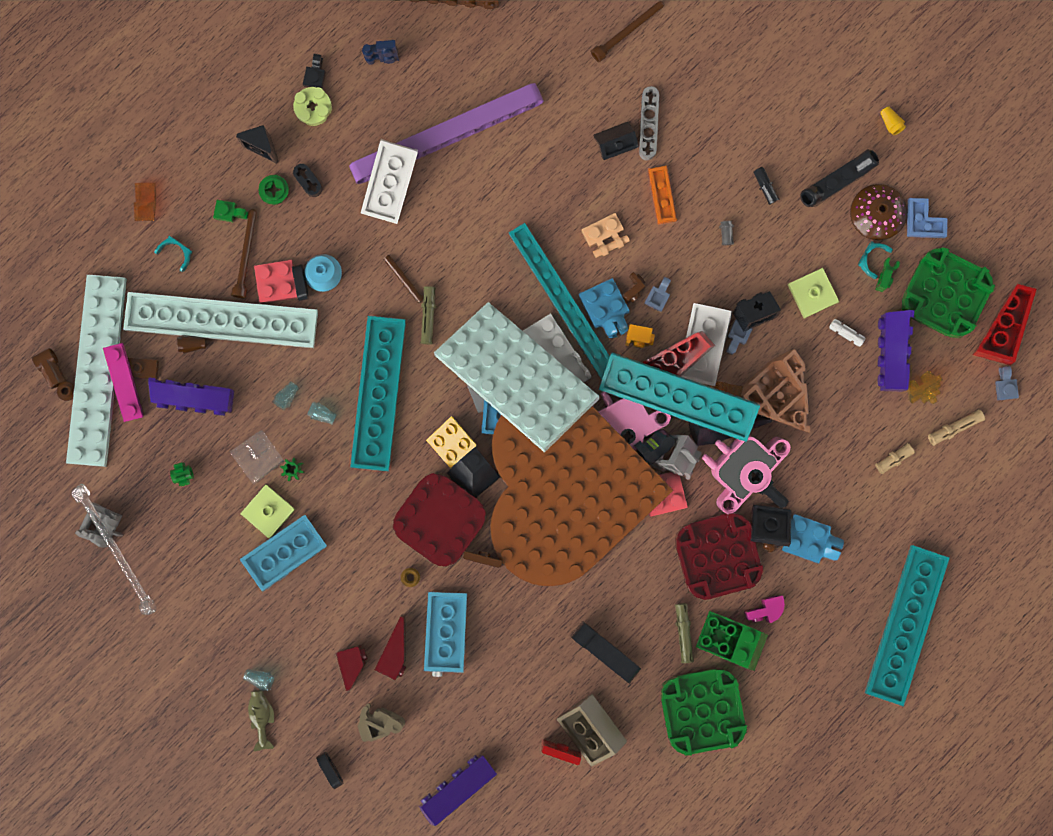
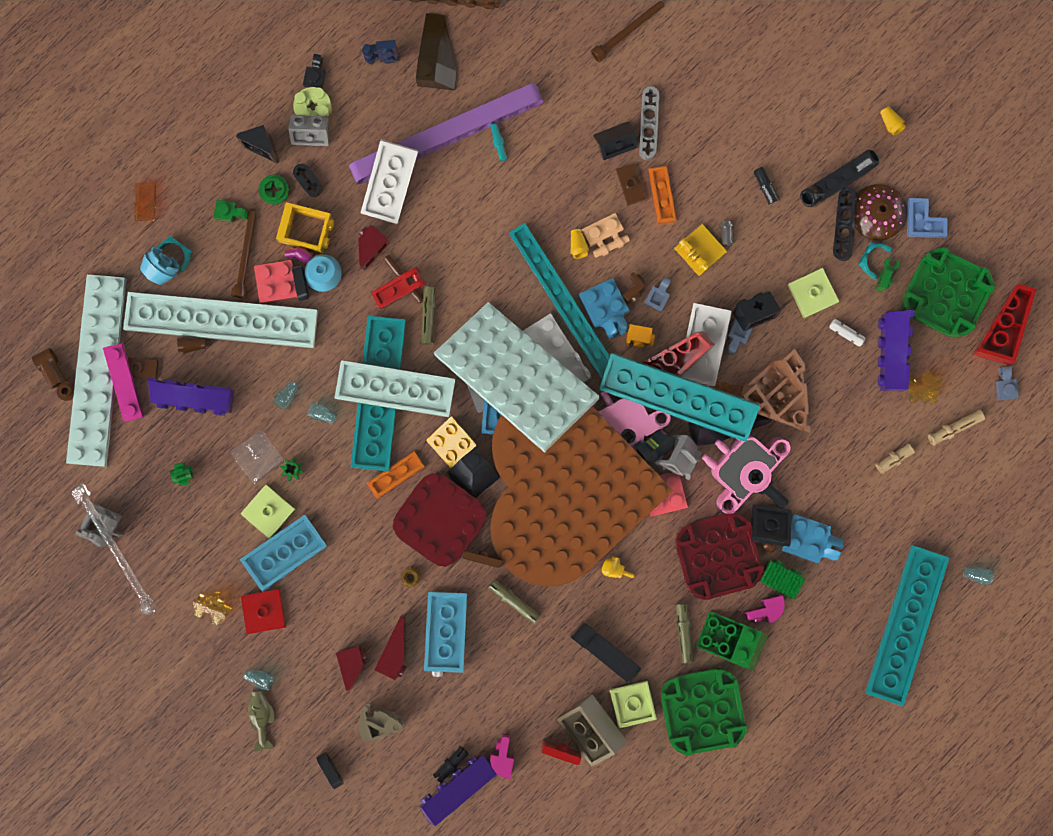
none -> medium azure cone [140,247,180,285]
none -> clear yellow hips [192,591,232,626]
none -> red plate [241,589,286,634]
none -> yellow window [276,202,334,254]
none -> magenta arm [285,247,314,263]
none -> light grey bracket [288,115,329,146]
none -> light aqua plate [335,360,455,417]
none -> dark red slope [358,225,390,271]
none -> orange tile [367,451,425,499]
none -> red plate [371,267,426,309]
none -> dark brown wedge [416,13,457,90]
none -> black pin [433,746,469,783]
none -> olive pin [488,579,541,624]
none -> teal bar [490,123,507,162]
none -> dark pink brick [490,734,514,779]
none -> yellow cone [570,229,589,259]
none -> yellow piece [602,556,634,579]
none -> yellowish green plate [609,680,657,728]
none -> reddish brown plate [616,164,646,206]
none -> yellow hinge [674,224,727,276]
none -> green brick [759,559,805,599]
none -> black beam [833,187,858,261]
none -> clear light blue cone [963,566,994,586]

